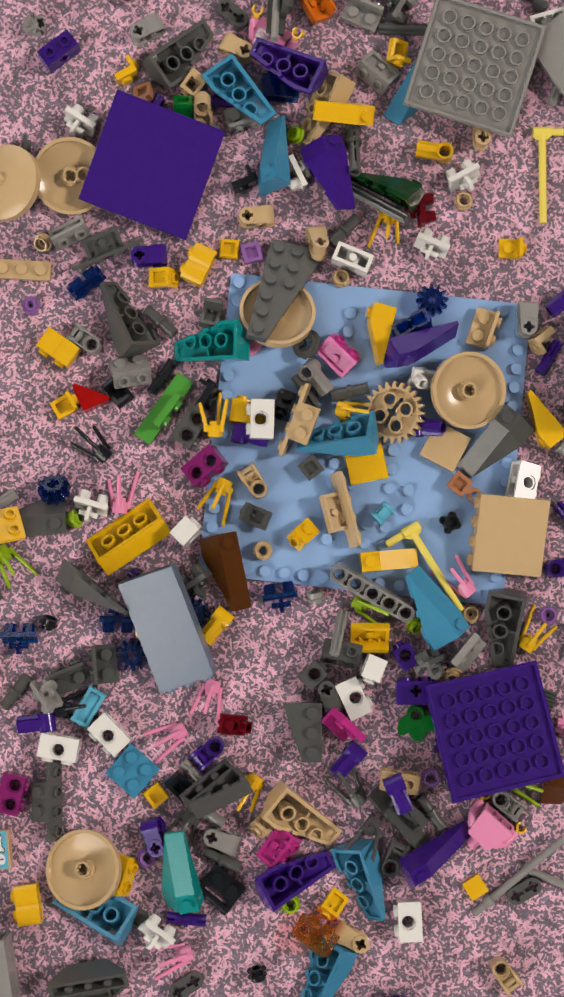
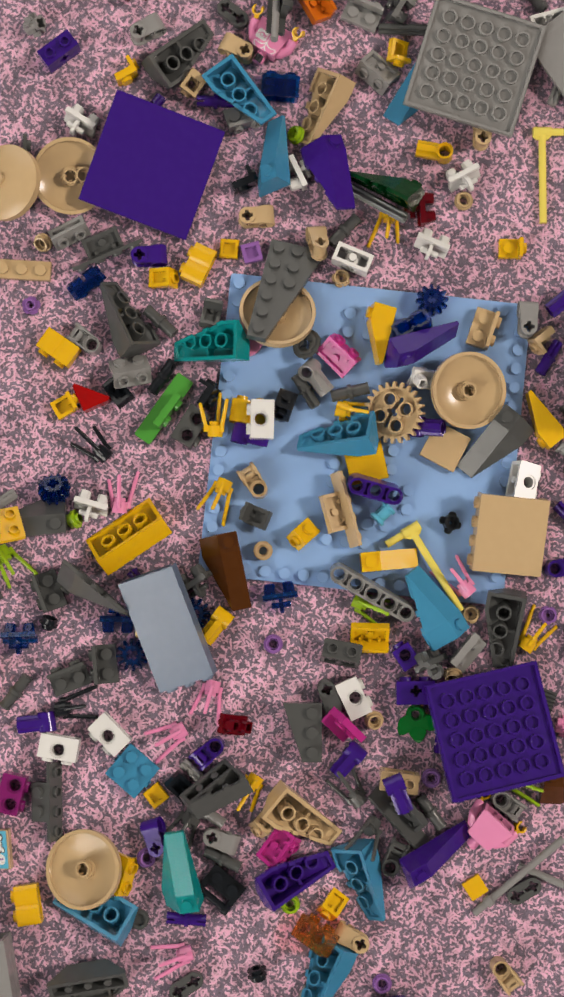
light grey hips [30,679,64,714] -> none
medium azure tile [70,685,107,729] -> none
nougat plate [133,81,153,101] -> none
white hips [137,914,176,950] -> none
white brick [169,516,202,548] -> none
green brick [173,95,194,119] -> none
magenta brick [181,444,229,488] -> none
tan piece [194,91,213,127] -> none
dark purple wedge [249,37,328,95] -> none
tan bracket [278,383,321,456] -> none
dark grey plate [298,454,325,481] -> none
dark grey brick [298,660,328,690] -> none
light grey plate [306,590,325,605] -> none
yellow slope [313,100,375,126] -> none
light grey axle [329,609,348,657] -> none
dark grey pin [344,124,362,177] -> none
white brick [359,653,388,685] -> none
white brick [393,898,423,943] -> none
lime plate [406,616,422,634] -> none
nougat plate [446,470,481,502] -> none
none -> dark grey bracket [30,569,68,613]
none -> medium lavender plate [264,634,283,654]
none -> dark purple beam [347,473,403,505]
none -> tan plate [364,710,384,730]
none -> medium lavender plate [372,973,392,994]

